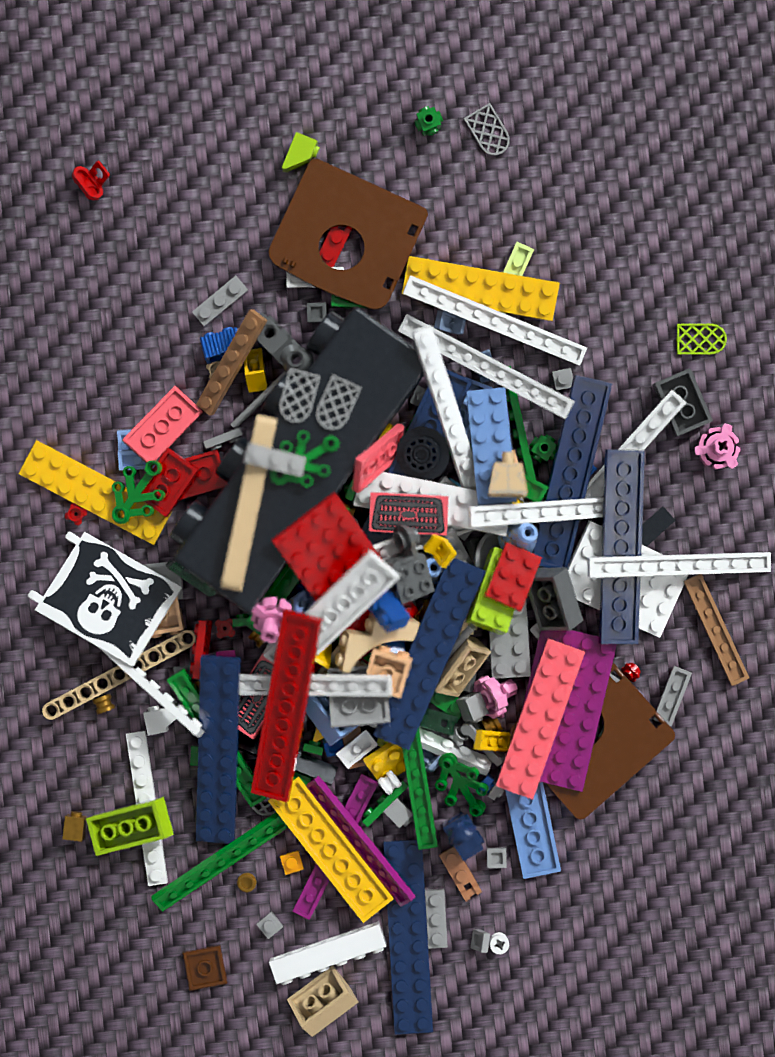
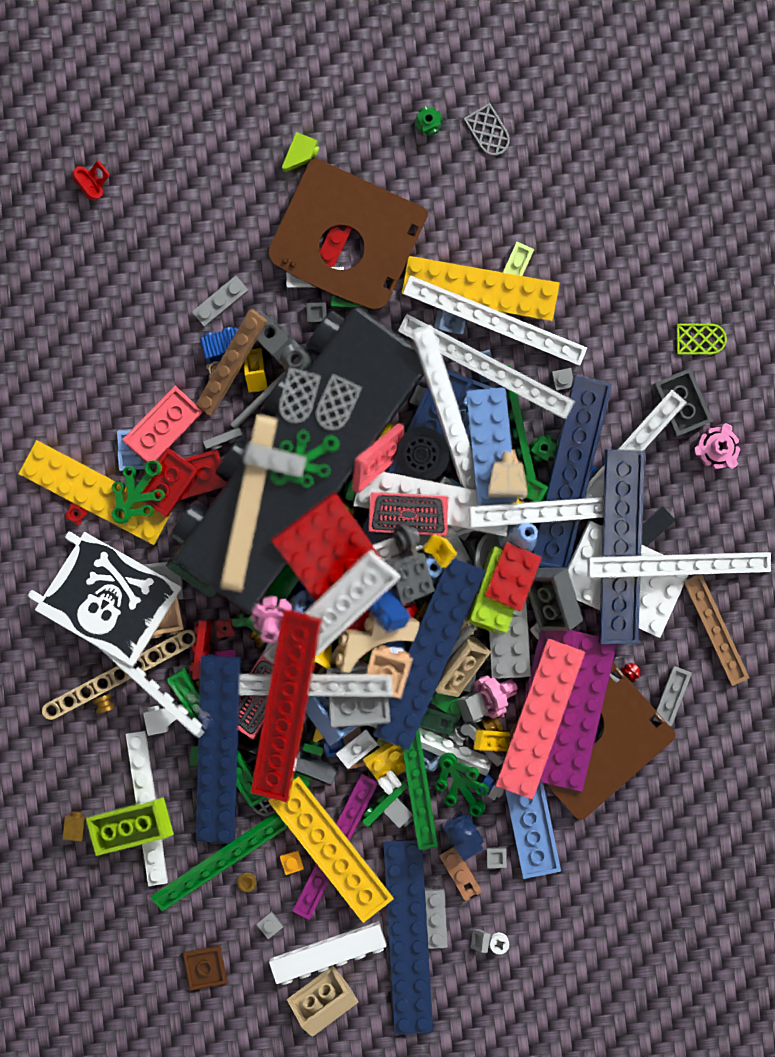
magenta plate [305,776,416,907] -> none

